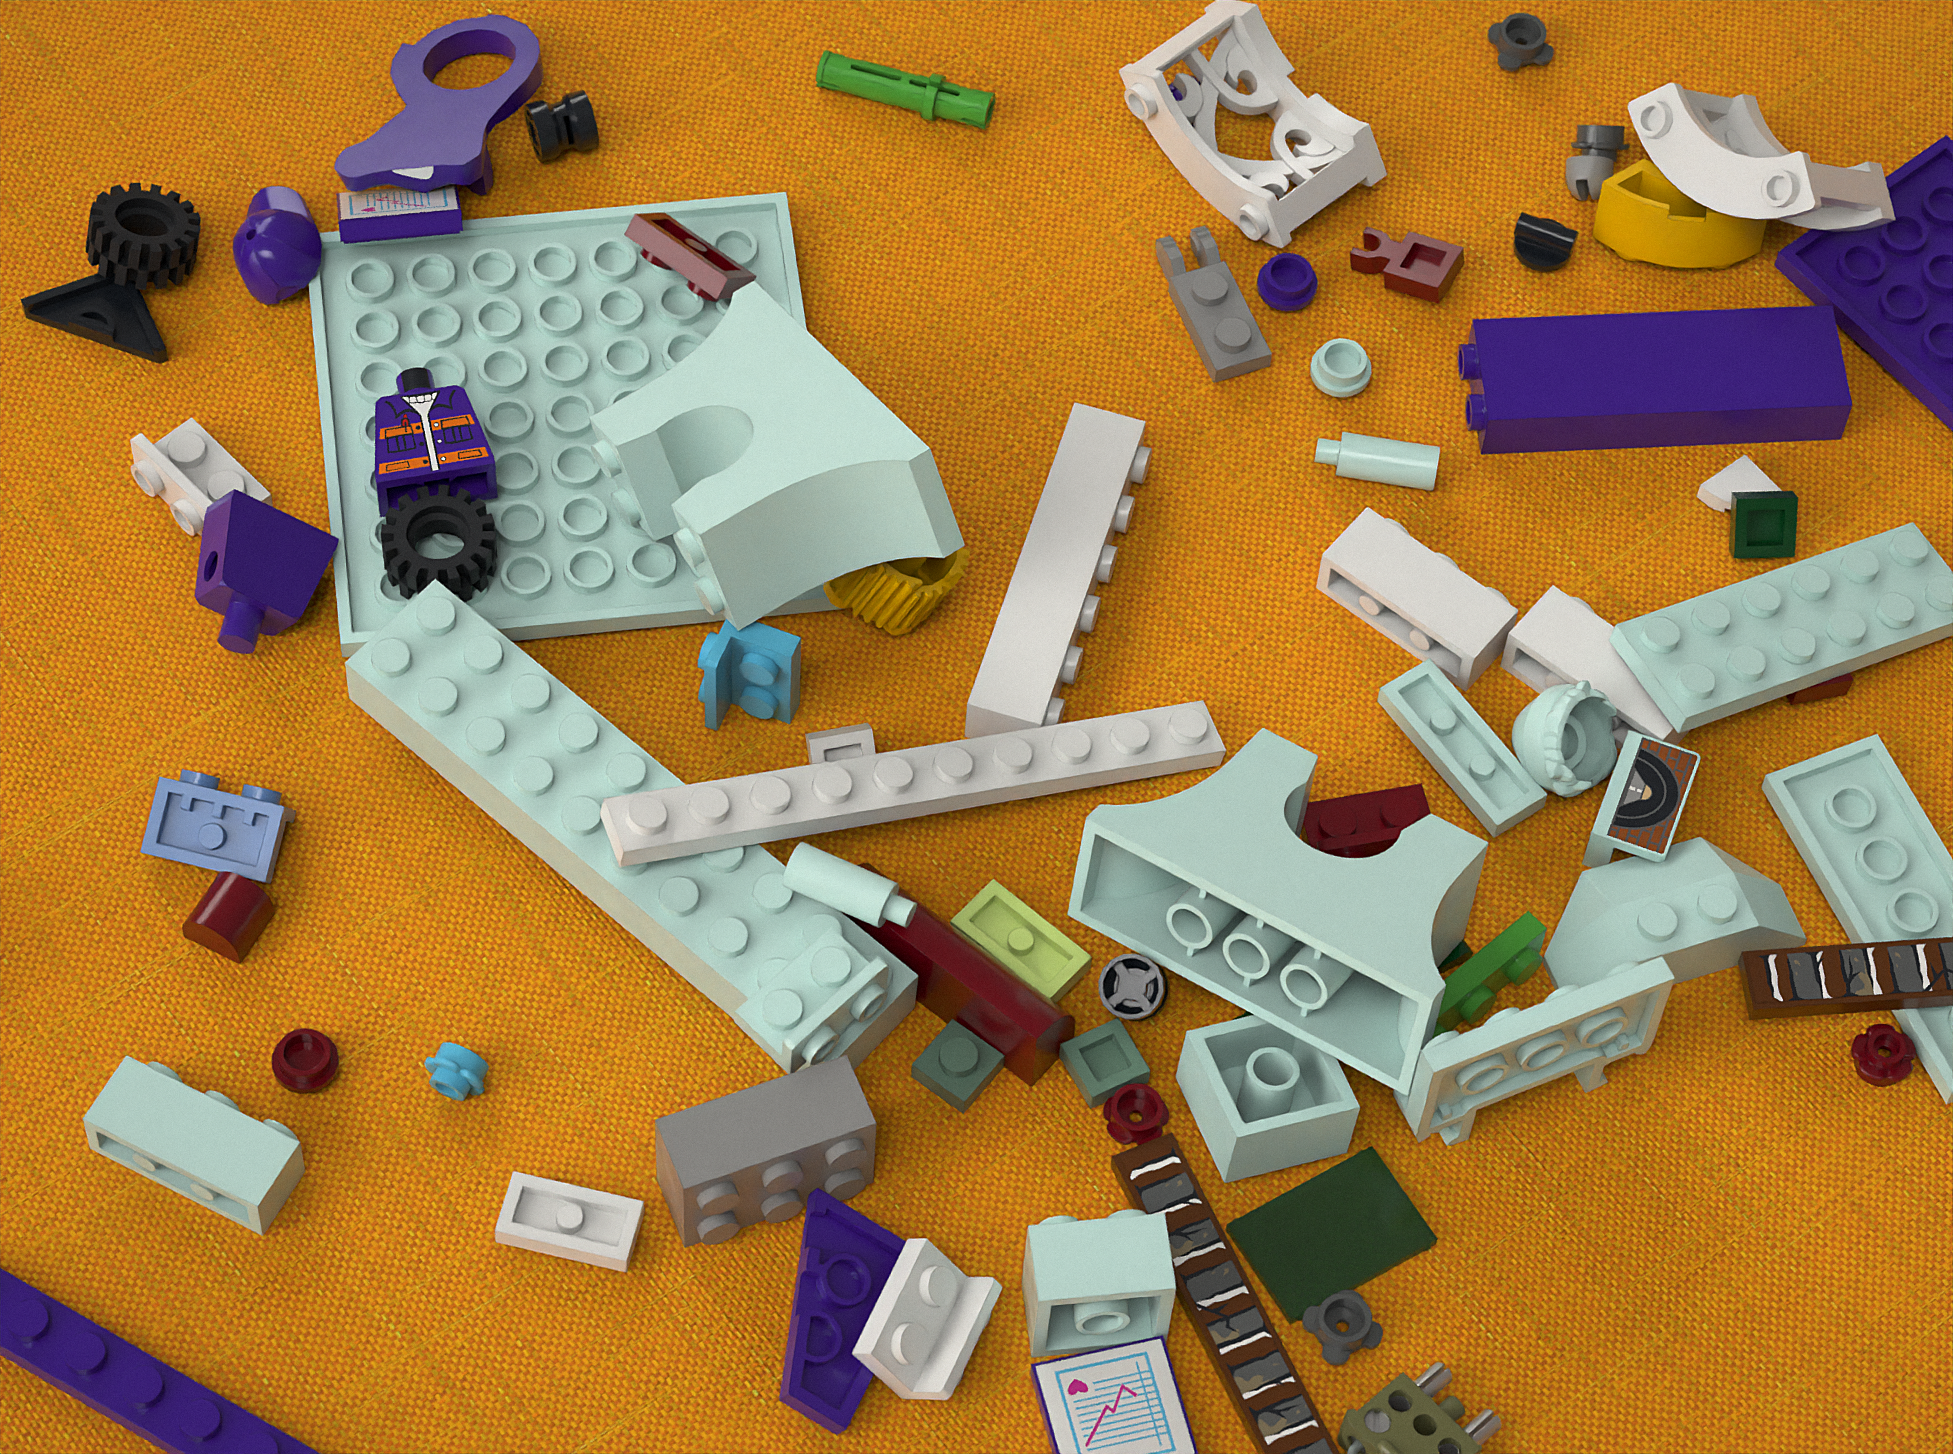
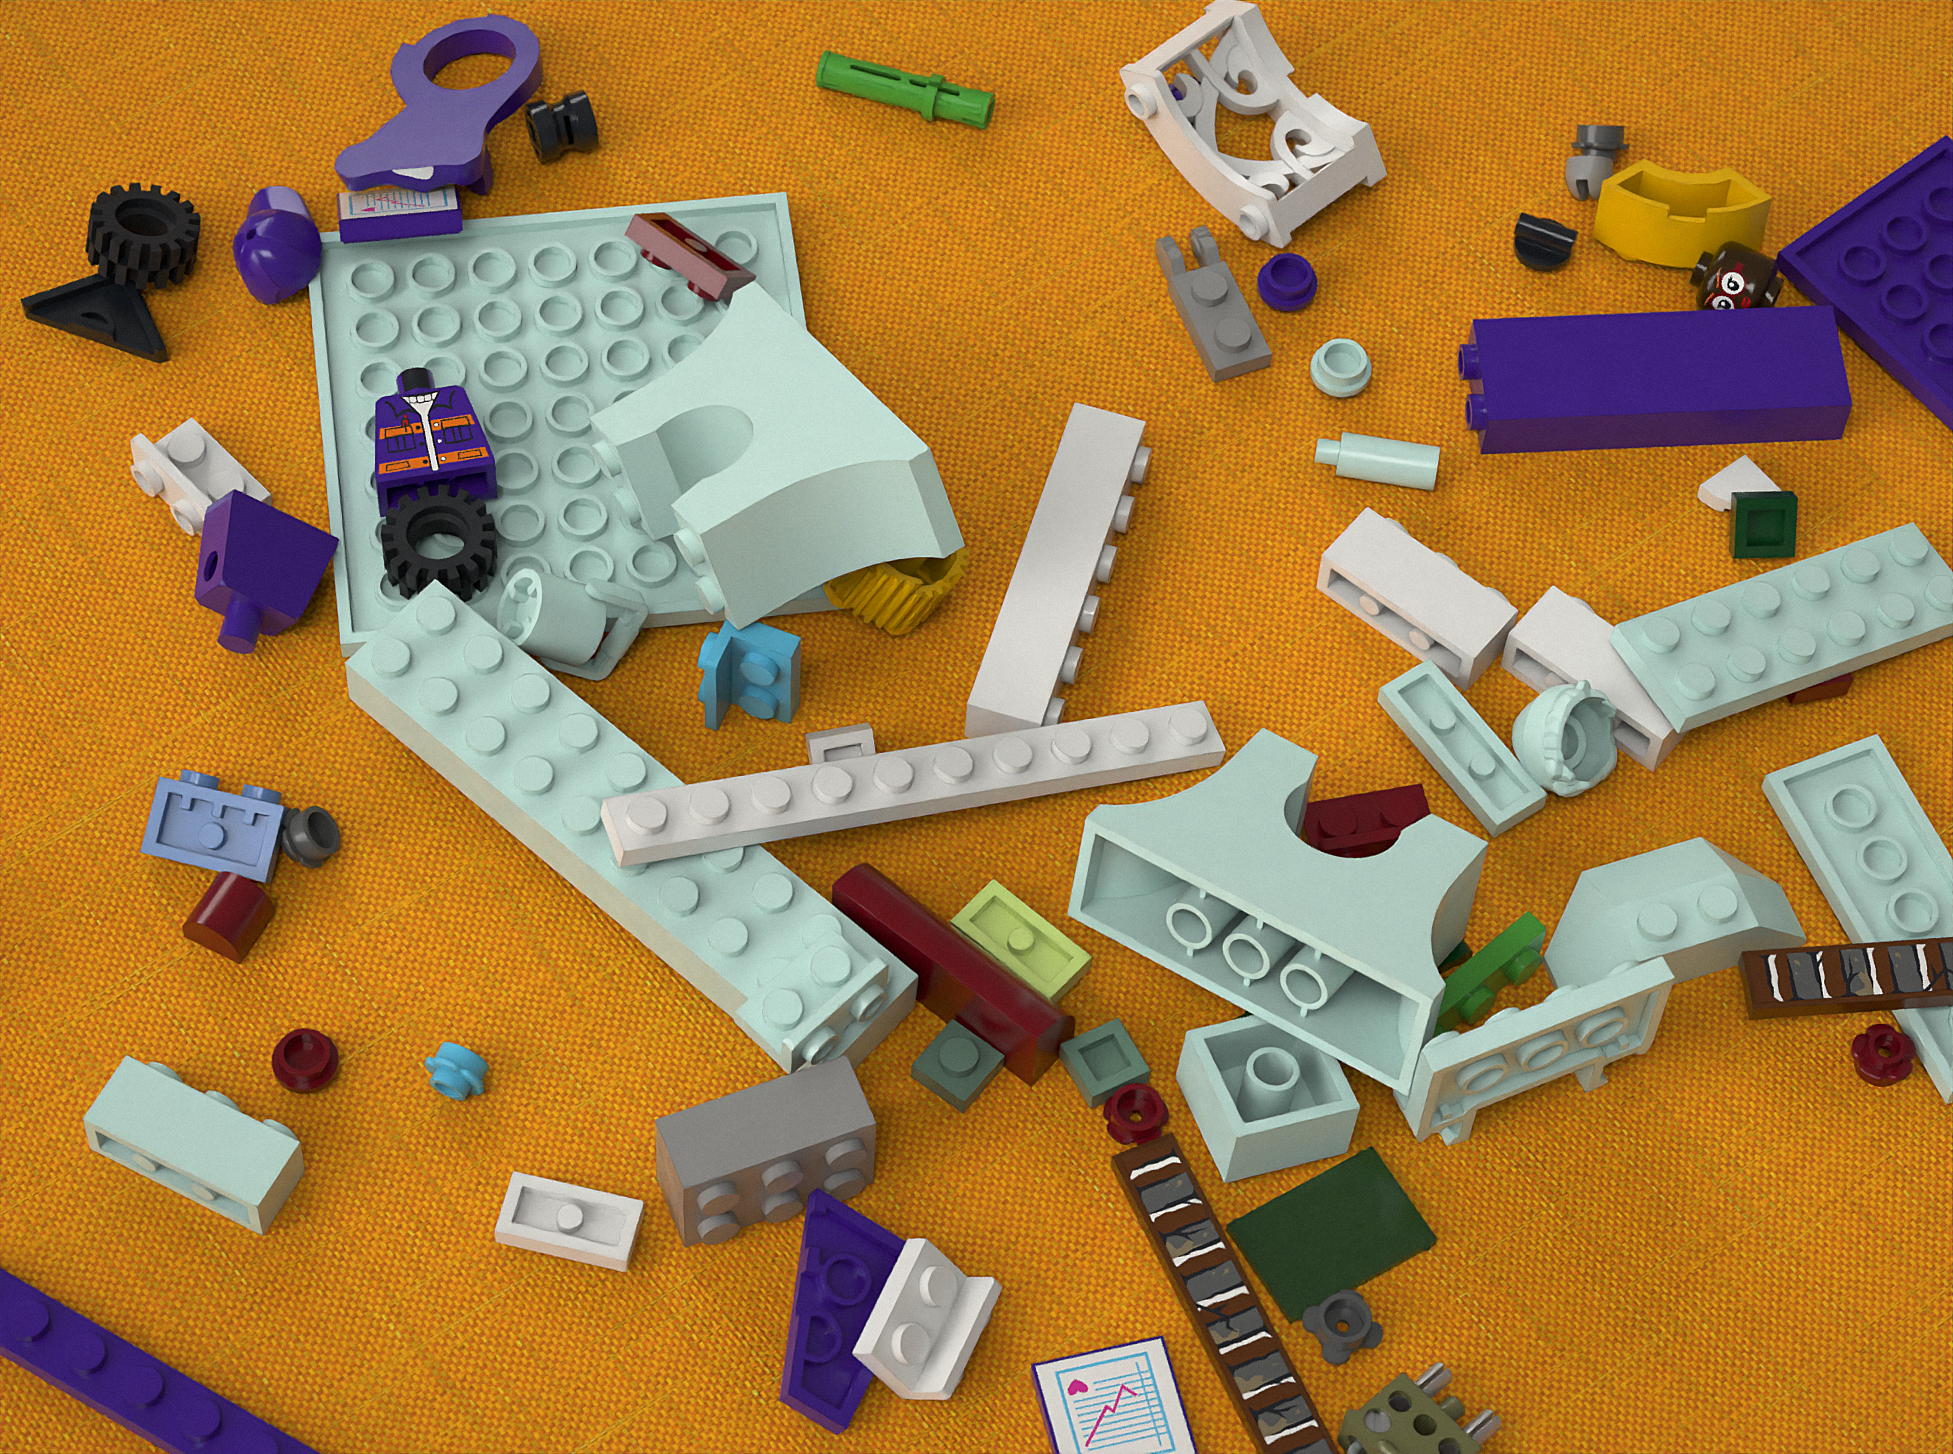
light aqua cylinder [782,842,917,928] -> none
light aqua brick [1021,1209,1176,1358] -> none
wheel [1098,954,1170,1022] -> none
dark red plate [1350,227,1464,304] -> none
dark grey plate [1488,13,1554,71] -> none
panel [1582,730,1701,868] -> none
white fence [1628,83,1896,232] -> none
none -> dark grey plate [280,806,340,869]
none -> light aqua piece [497,568,649,681]
none -> dark brown head [1689,241,1784,310]

